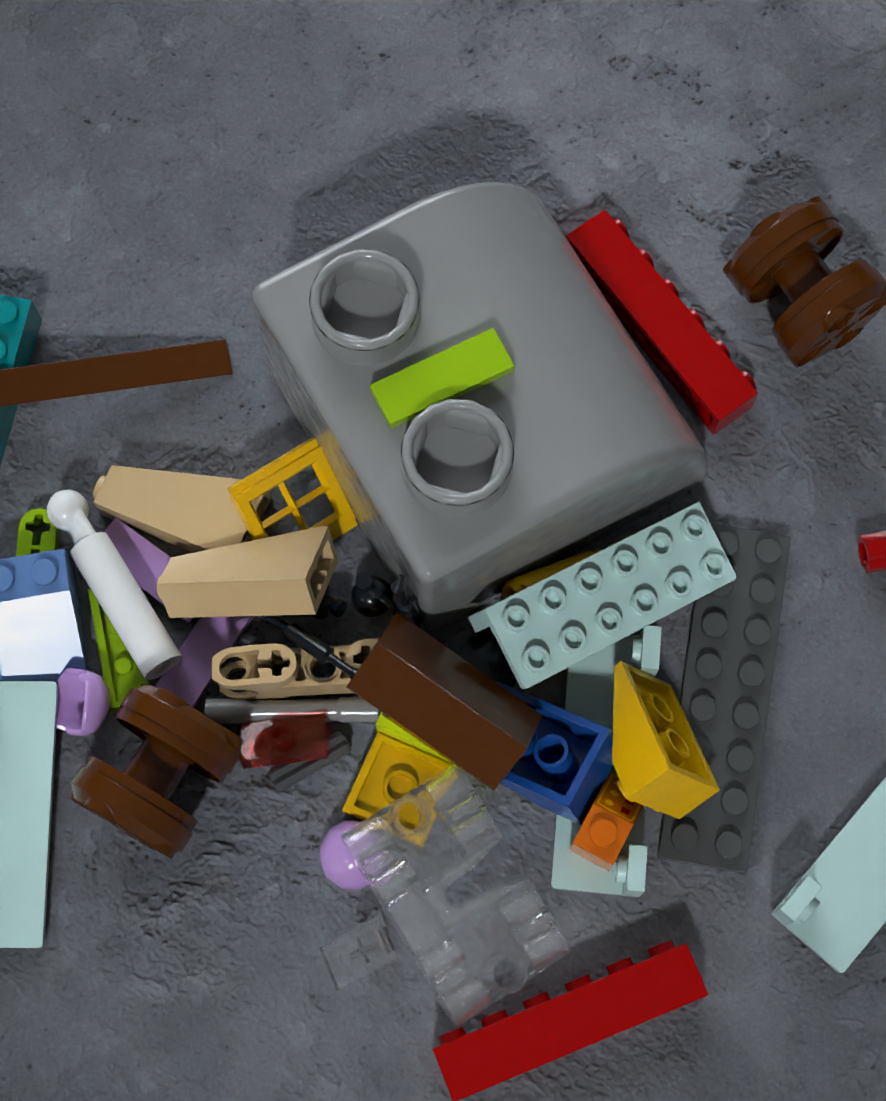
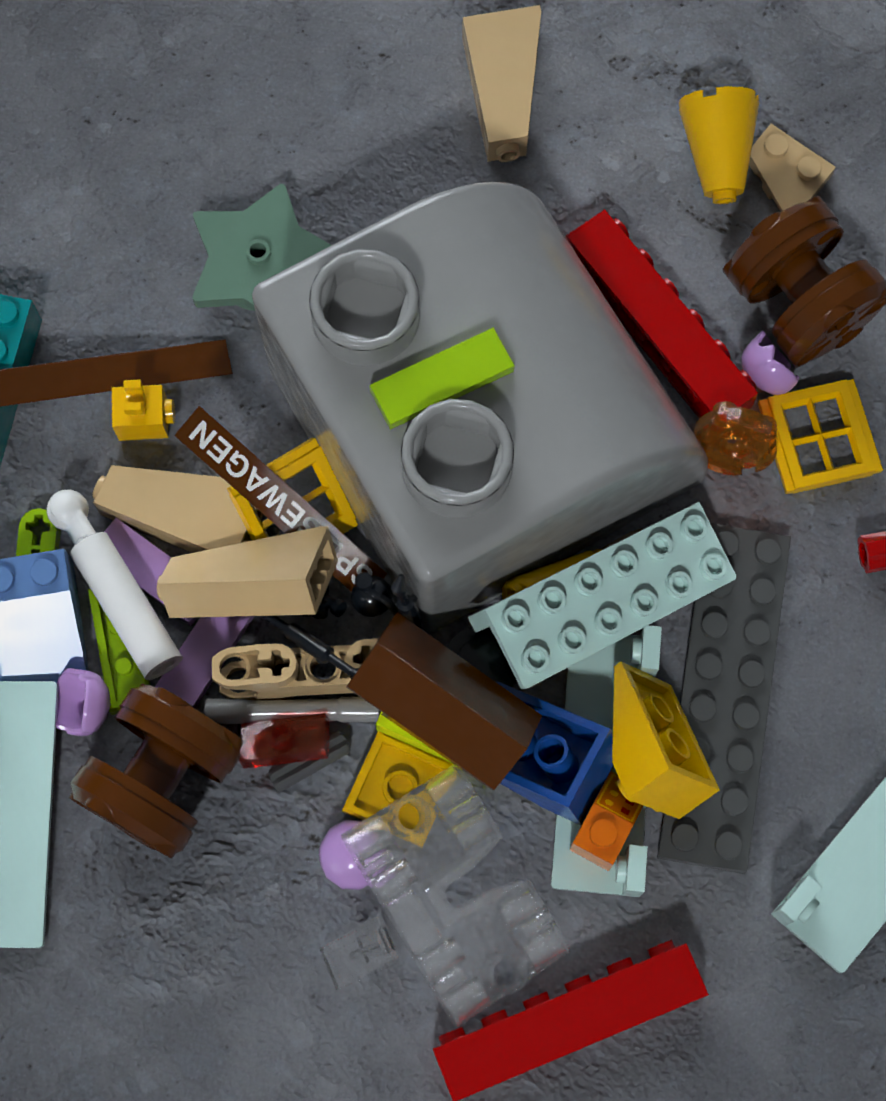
none -> yellow brick [112,379,175,441]
none -> reddish brown sticker [174,406,387,592]
none -> sand green plate [192,184,331,311]
none -> tan slope [462,5,541,162]
none -> yellow cone [679,86,759,204]
none -> clear orange plate [693,401,778,476]
none -> lavender hair [742,331,799,395]
none -> tan wing [749,124,836,212]
none -> yellow piece [758,379,883,494]

